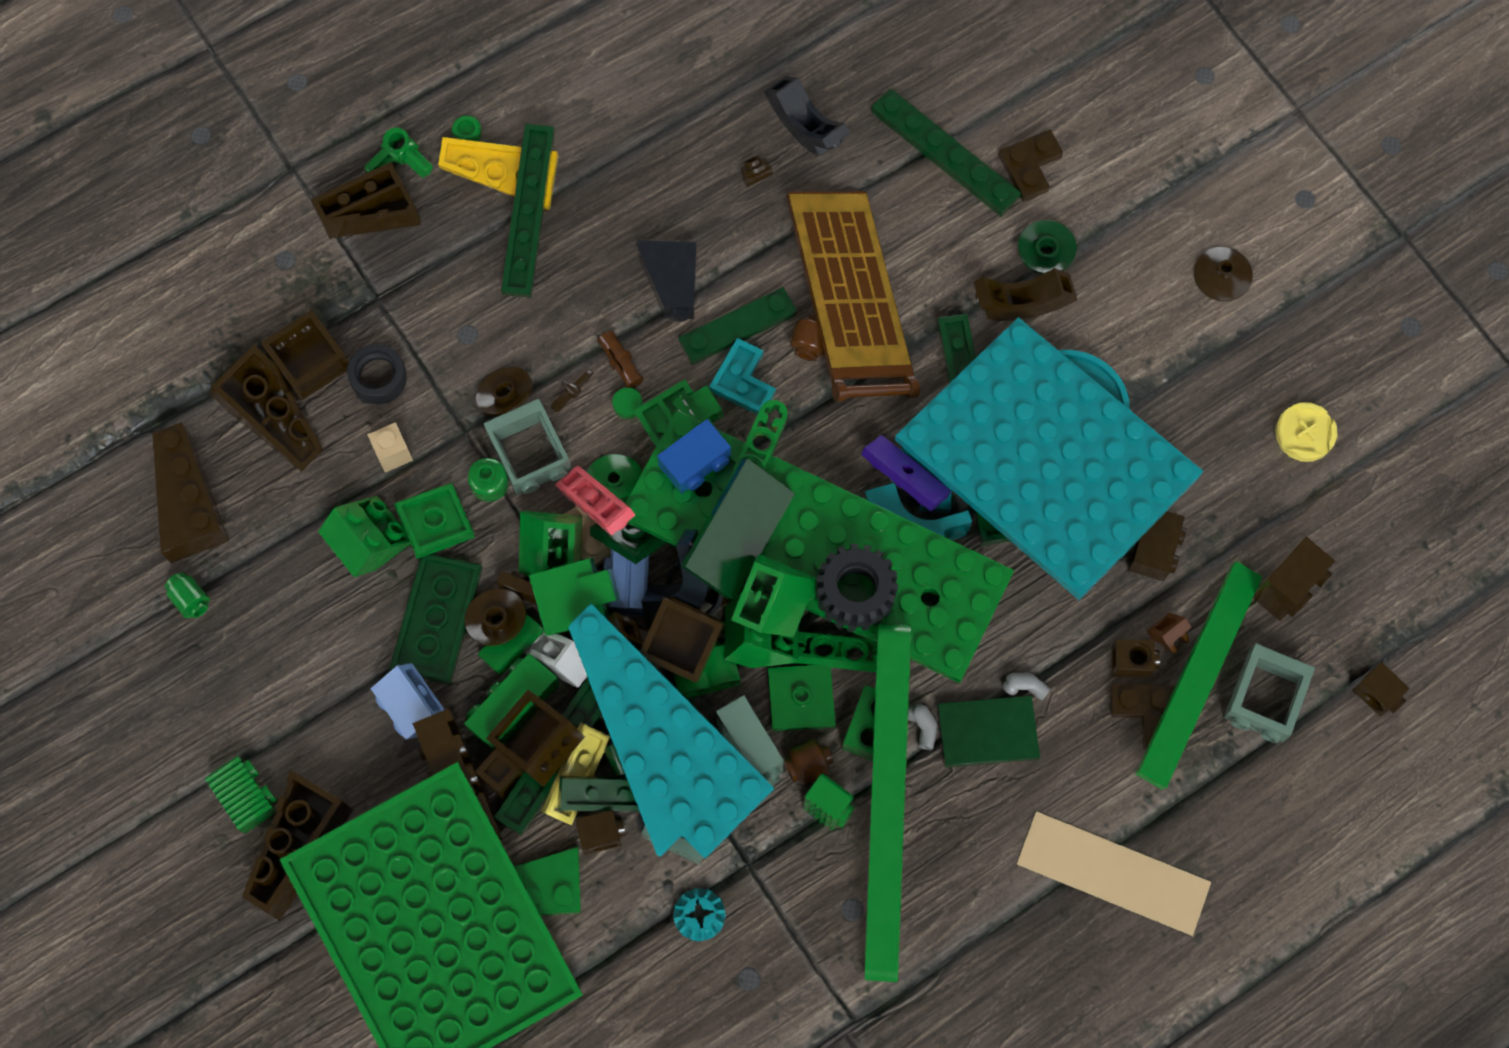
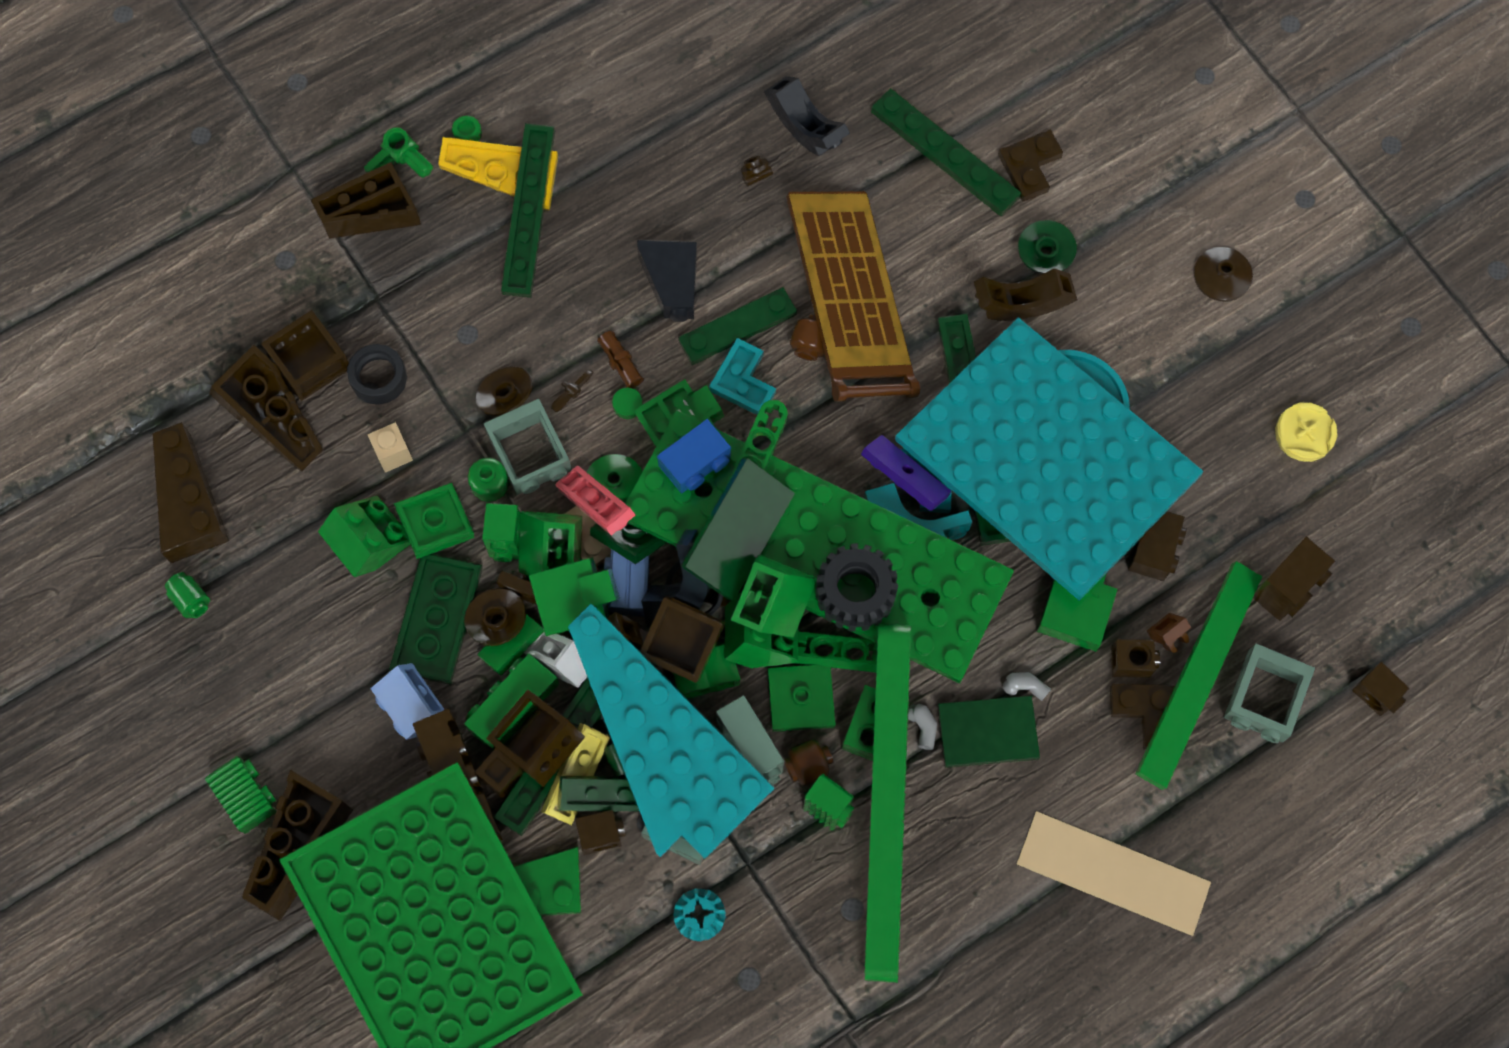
none -> green brick [482,503,520,562]
none -> green piece [1037,573,1118,652]

